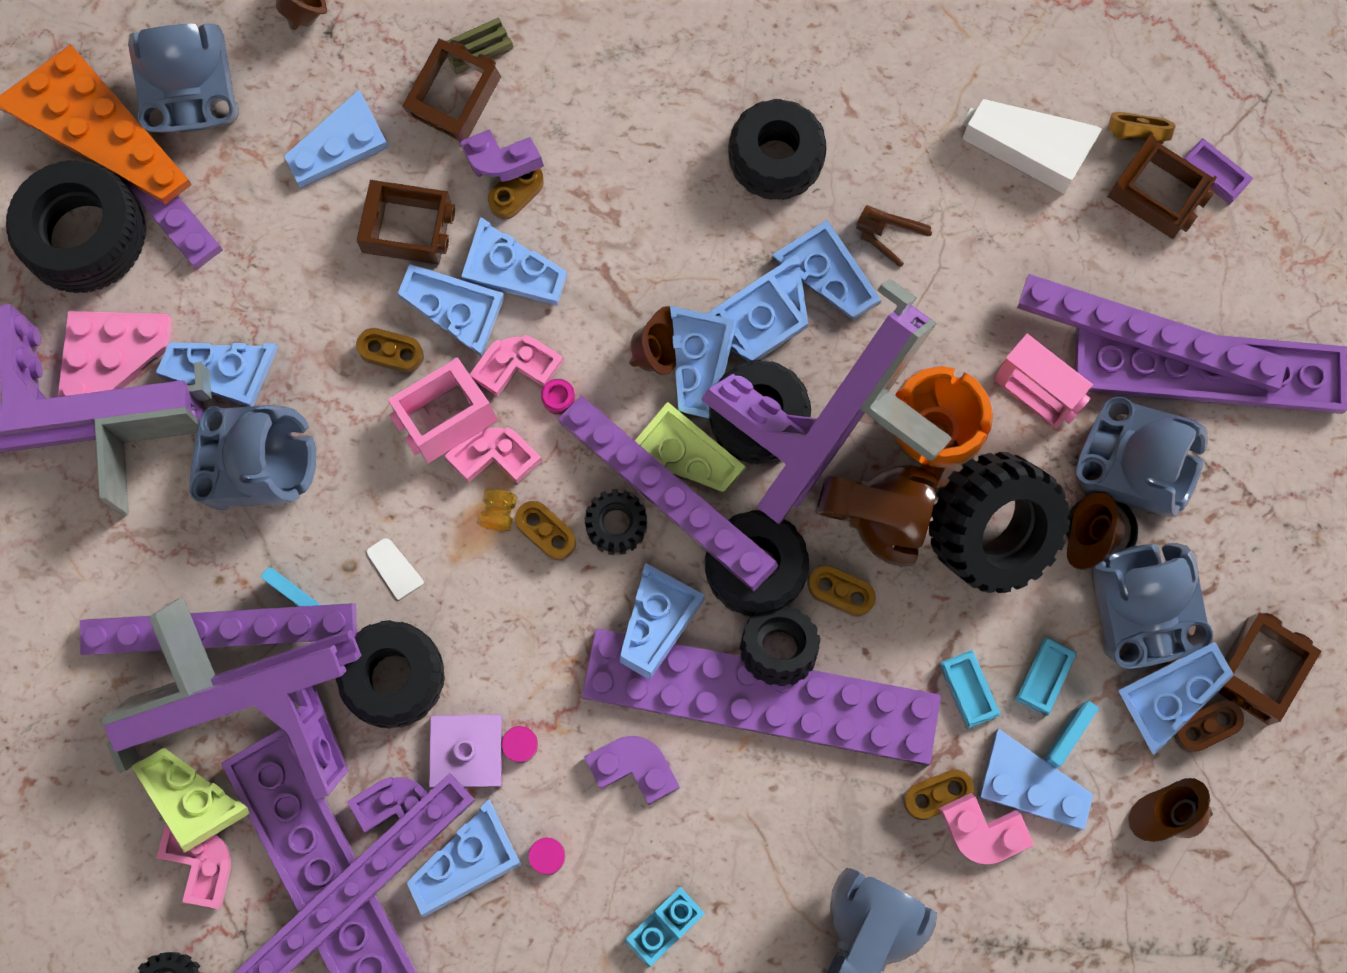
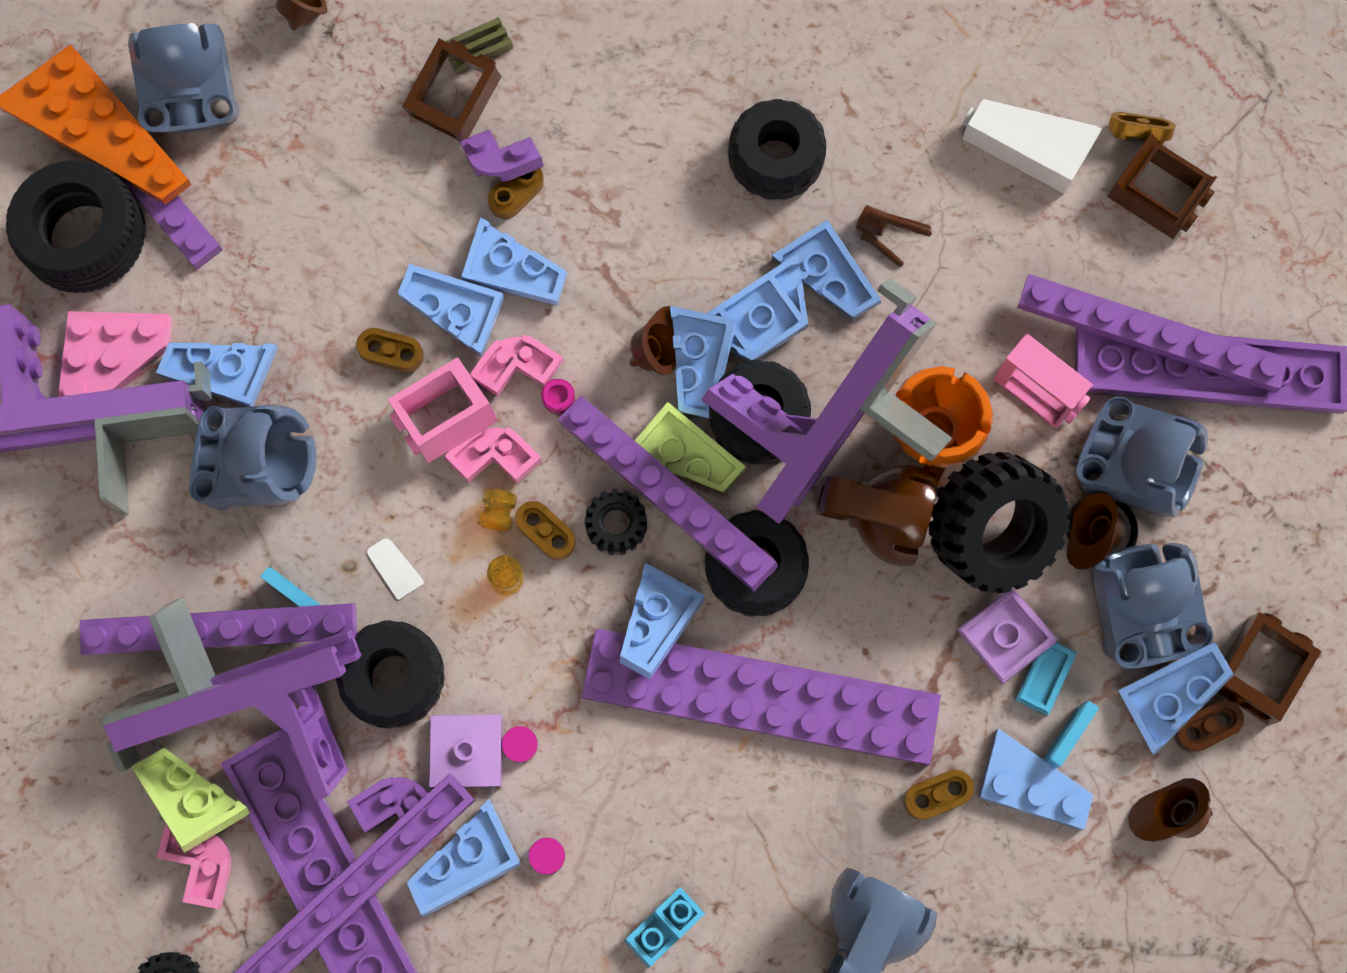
light blue wing [284,90,388,188] -> none
reddish brown window [357,180,455,265] -> none
medium lavender plate [584,736,680,805] -> none
black tyre [740,606,820,686] -> none
pearl gold plate [808,566,876,617] -> none
medium azure tile [939,650,1001,729] -> none
bright pink plate [939,793,1034,864] -> none
medium lavender tile [1183,138,1253,205] -> none
none -> clear yellow wheel [487,555,525,596]
none -> lavender plate [958,587,1058,685]

